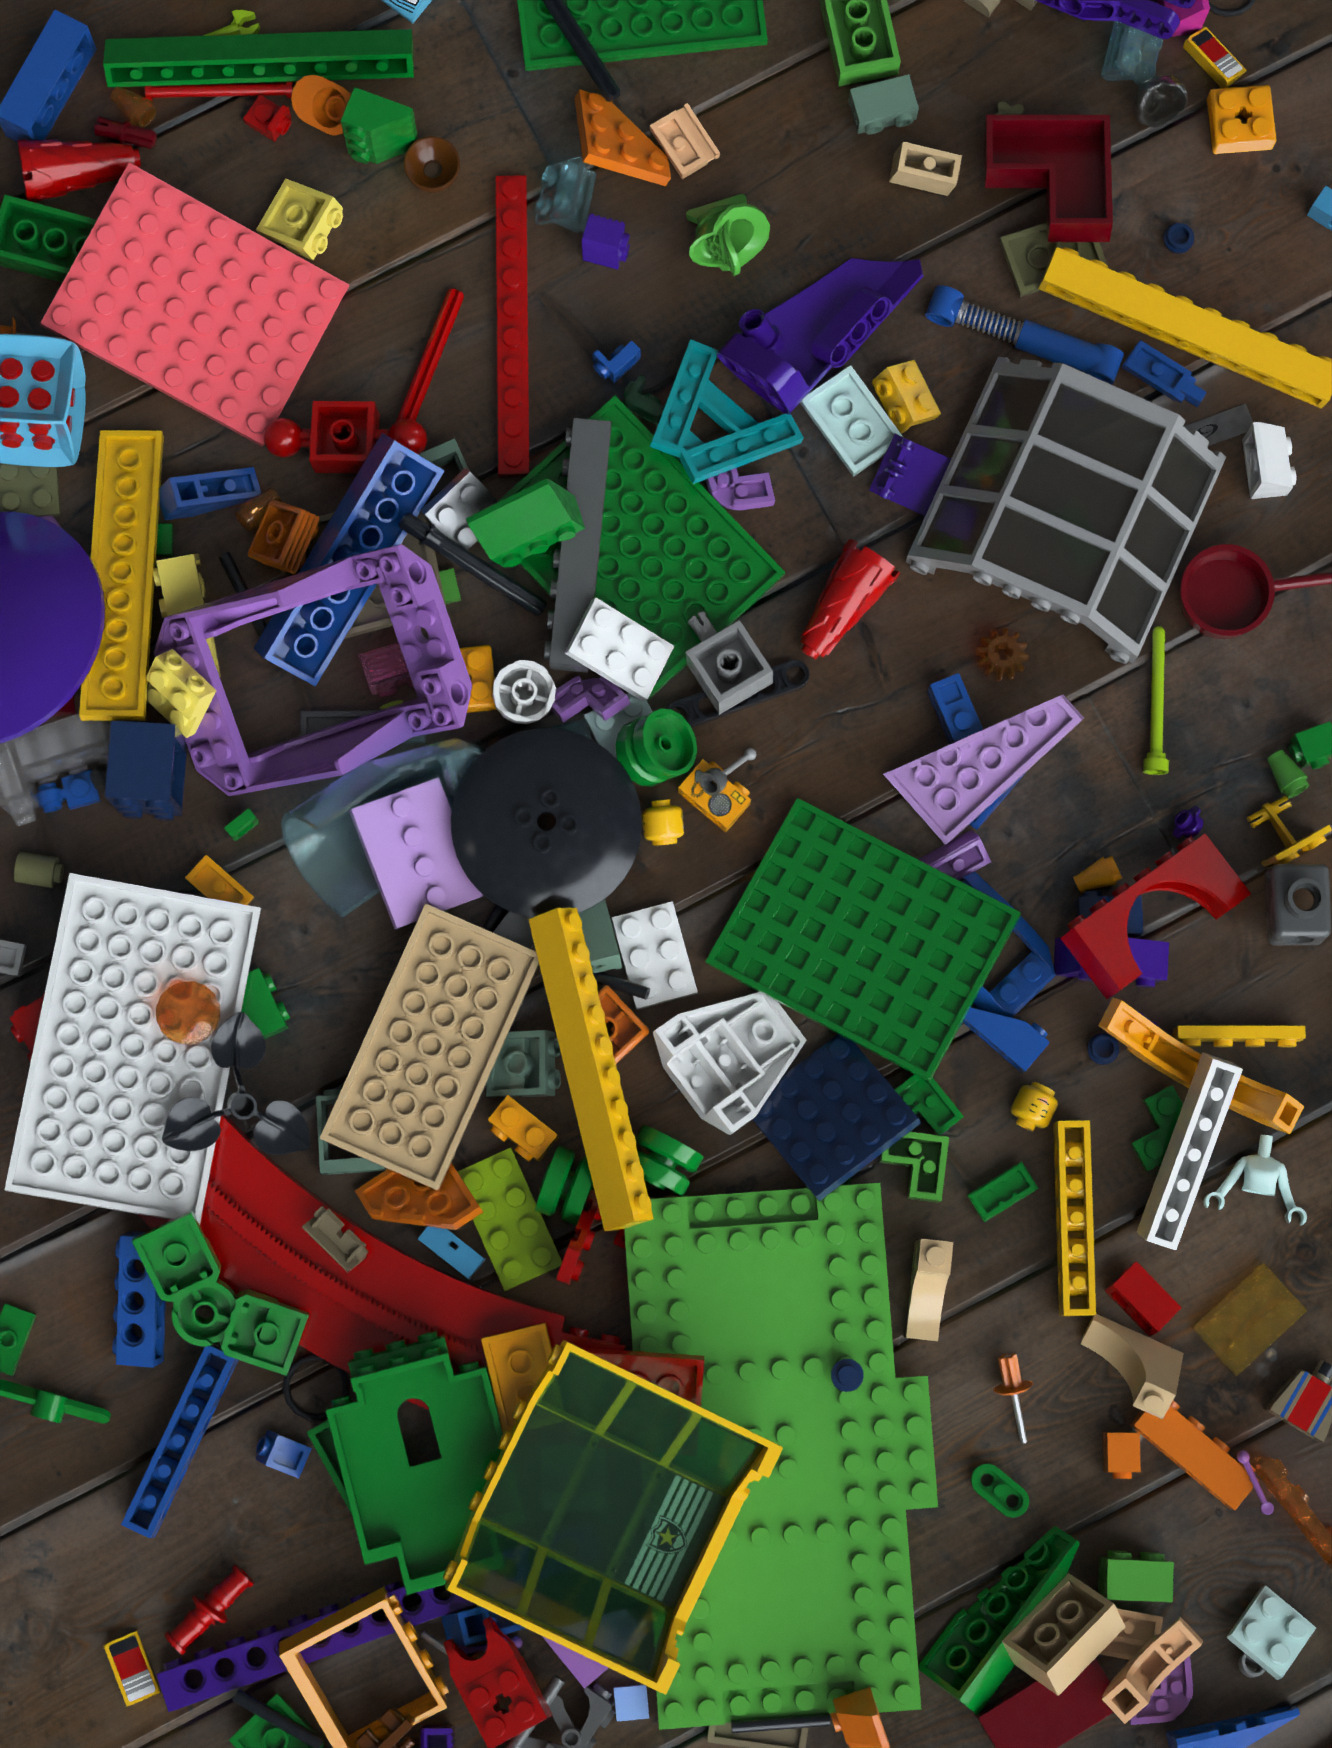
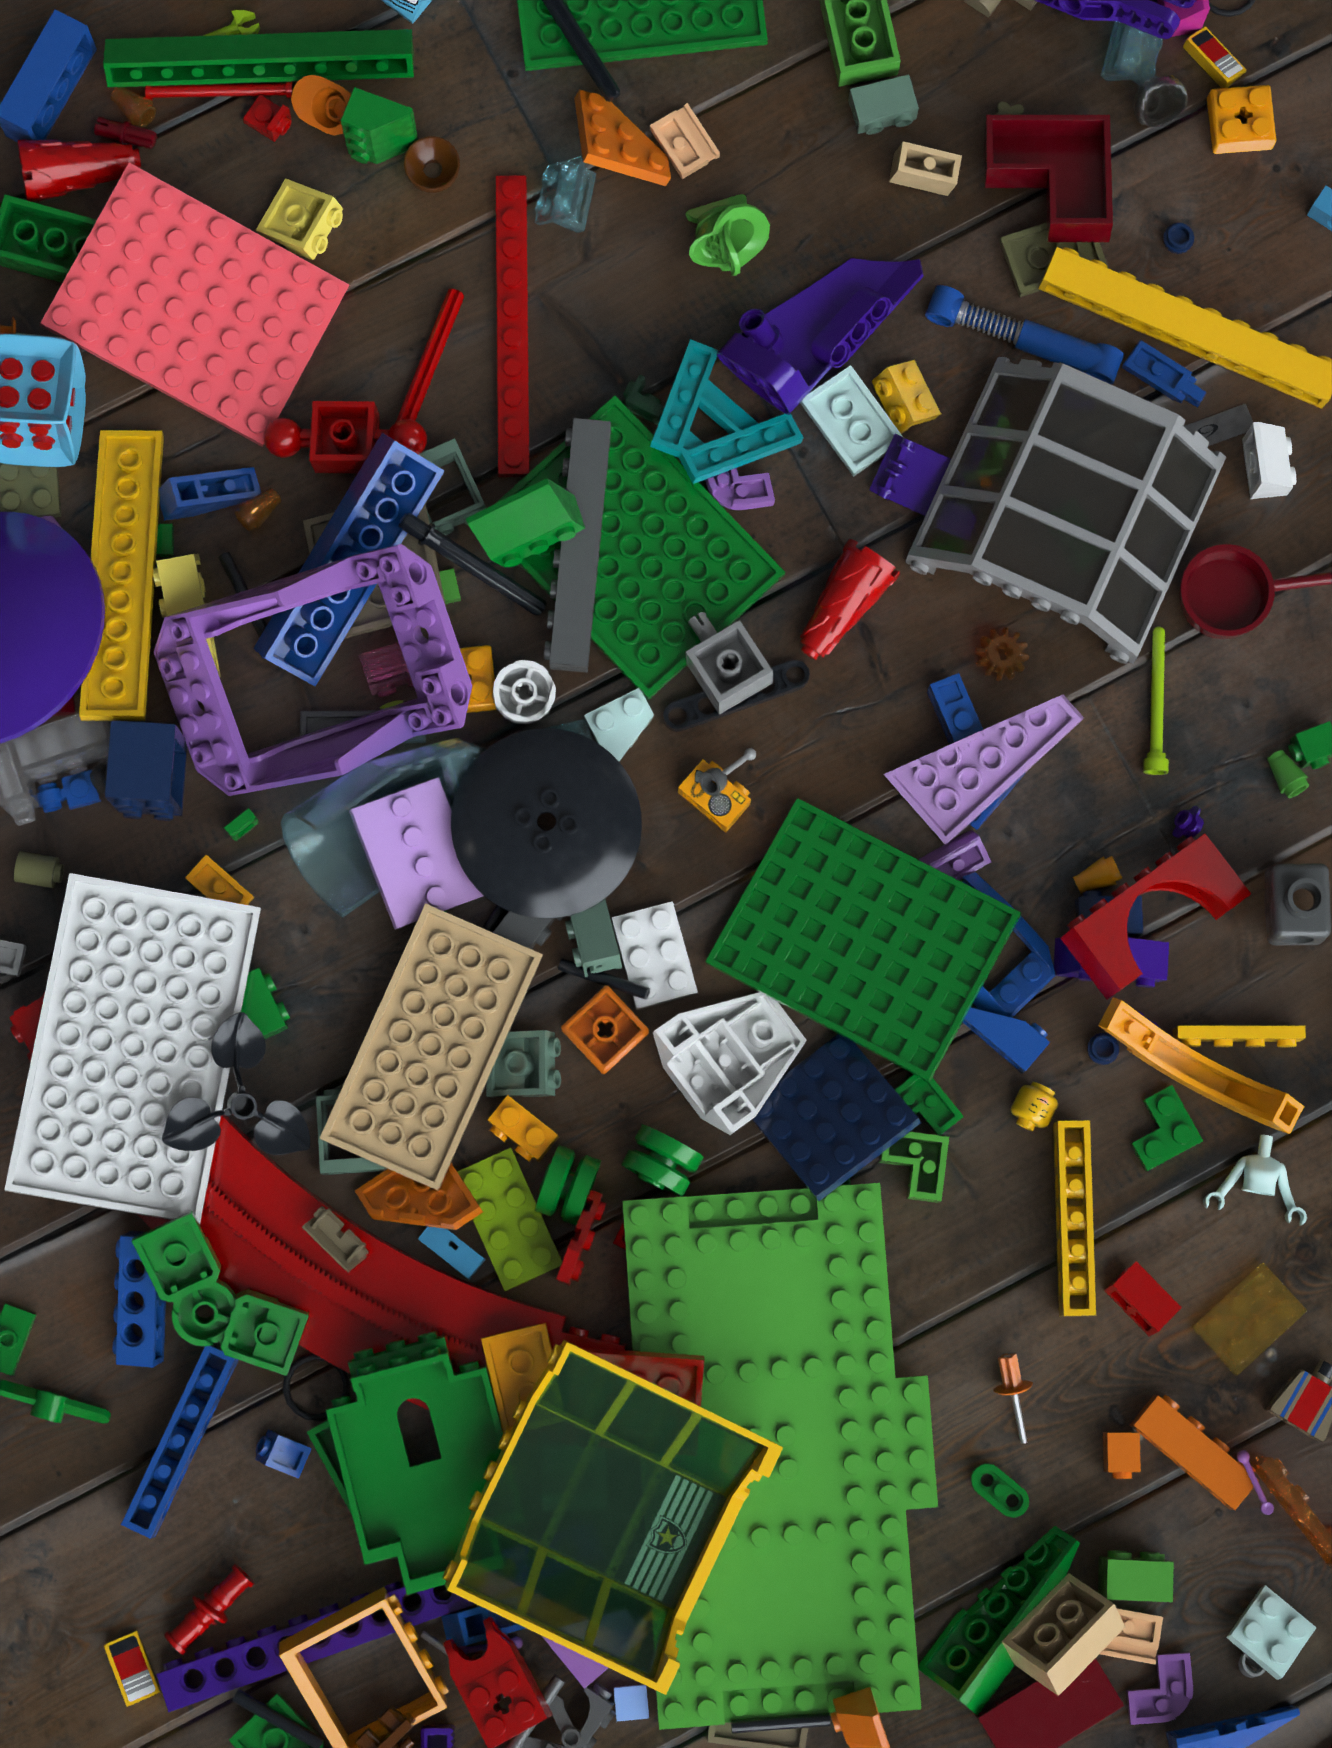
light yellow plate [146,649,217,738] -> none
clear orange dish [156,981,220,1046] -> none
orange brick [248,500,320,574] -> none
flat silver plate [420,467,499,550] -> none
yellow brick [528,908,654,1231] -> none
medium lavender plate [550,675,631,723] -> none
white plate [565,598,674,701] -> none
dark purple brick [582,213,630,270] -> none
blue bracket [592,341,641,384] -> none
green wheel [615,708,697,787] -> none
yellow head [642,799,684,846] -> none
dark blue plate [831,1359,864,1392] -> none
tan arch [905,1239,953,1341] -> none
green plate [966,1161,1039,1223] -> none
tan arch [1081,1314,1184,1419] -> none
light nougat arch [1102,1616,1203,1724] -> none
white brick [1137,1052,1243,1250] -> none
yellow plate [1247,795,1332,867] -> none

